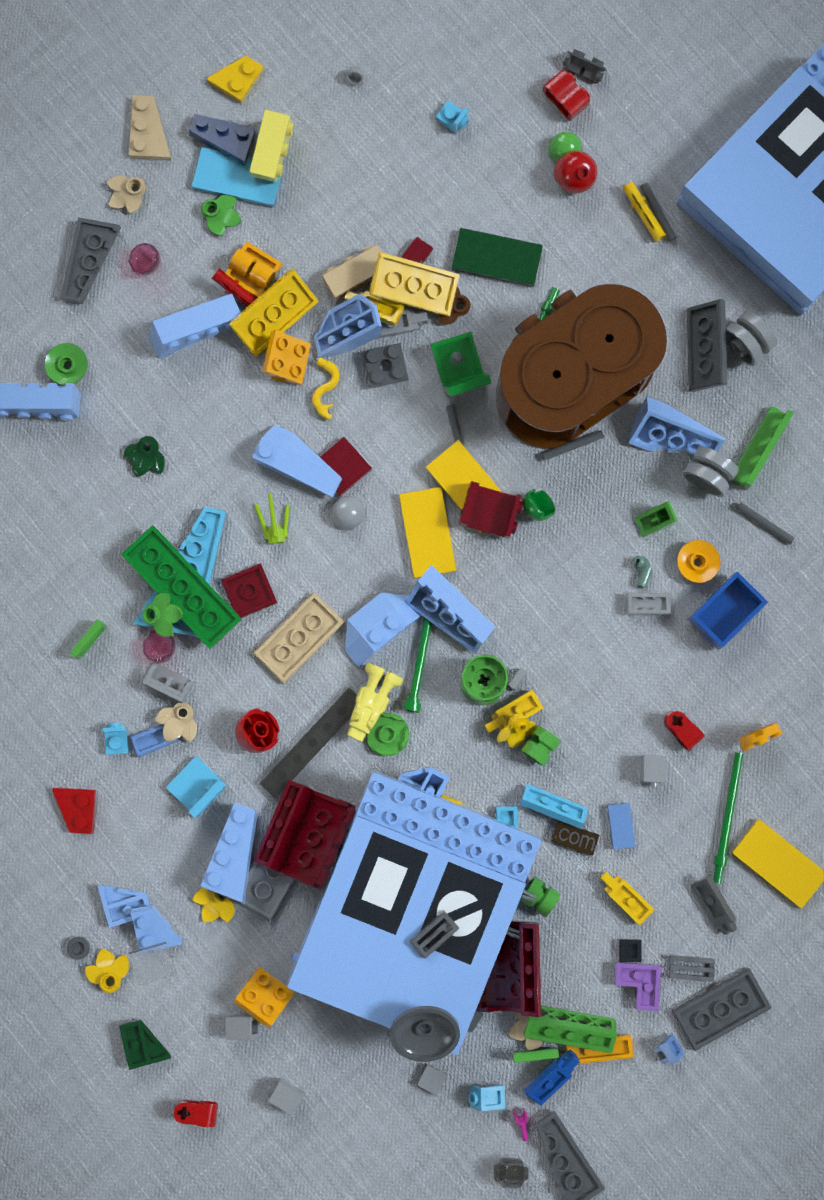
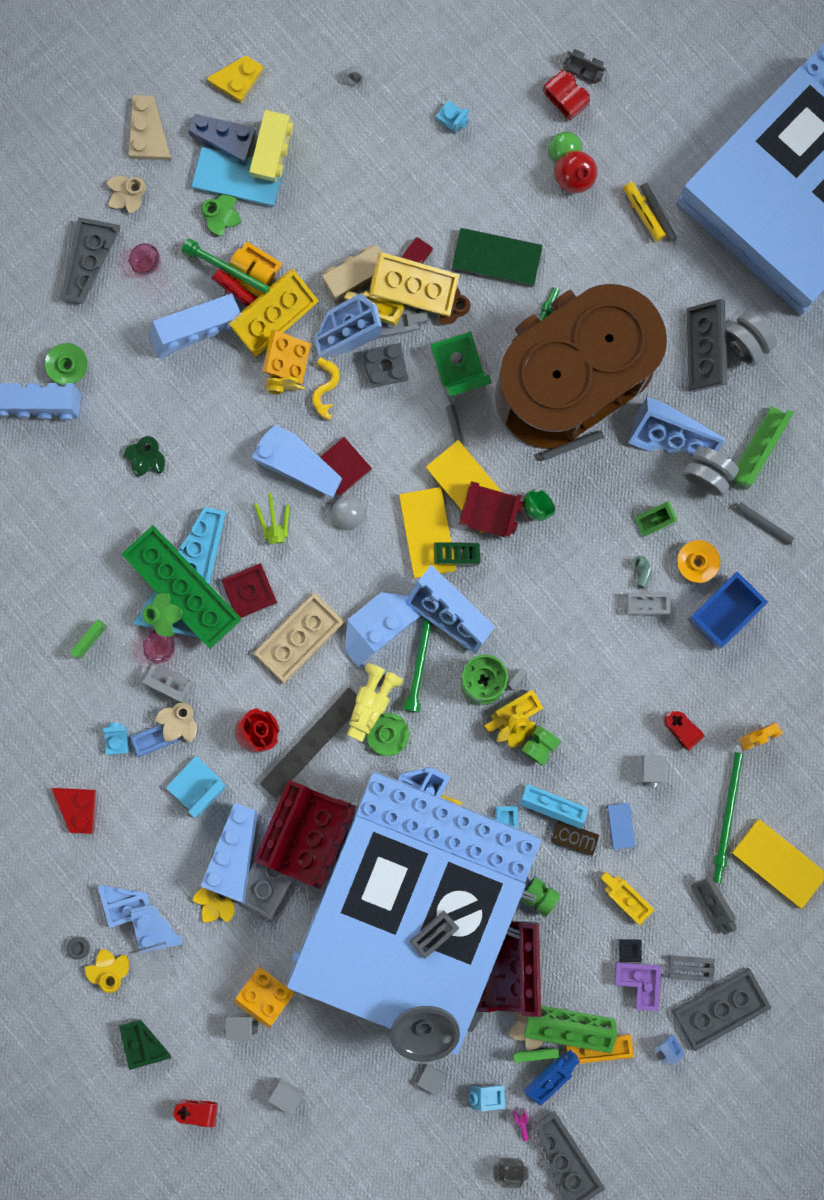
none -> green piece [182,238,270,293]
none -> yellow plate [265,376,305,394]
none -> dark green slope [434,542,480,567]

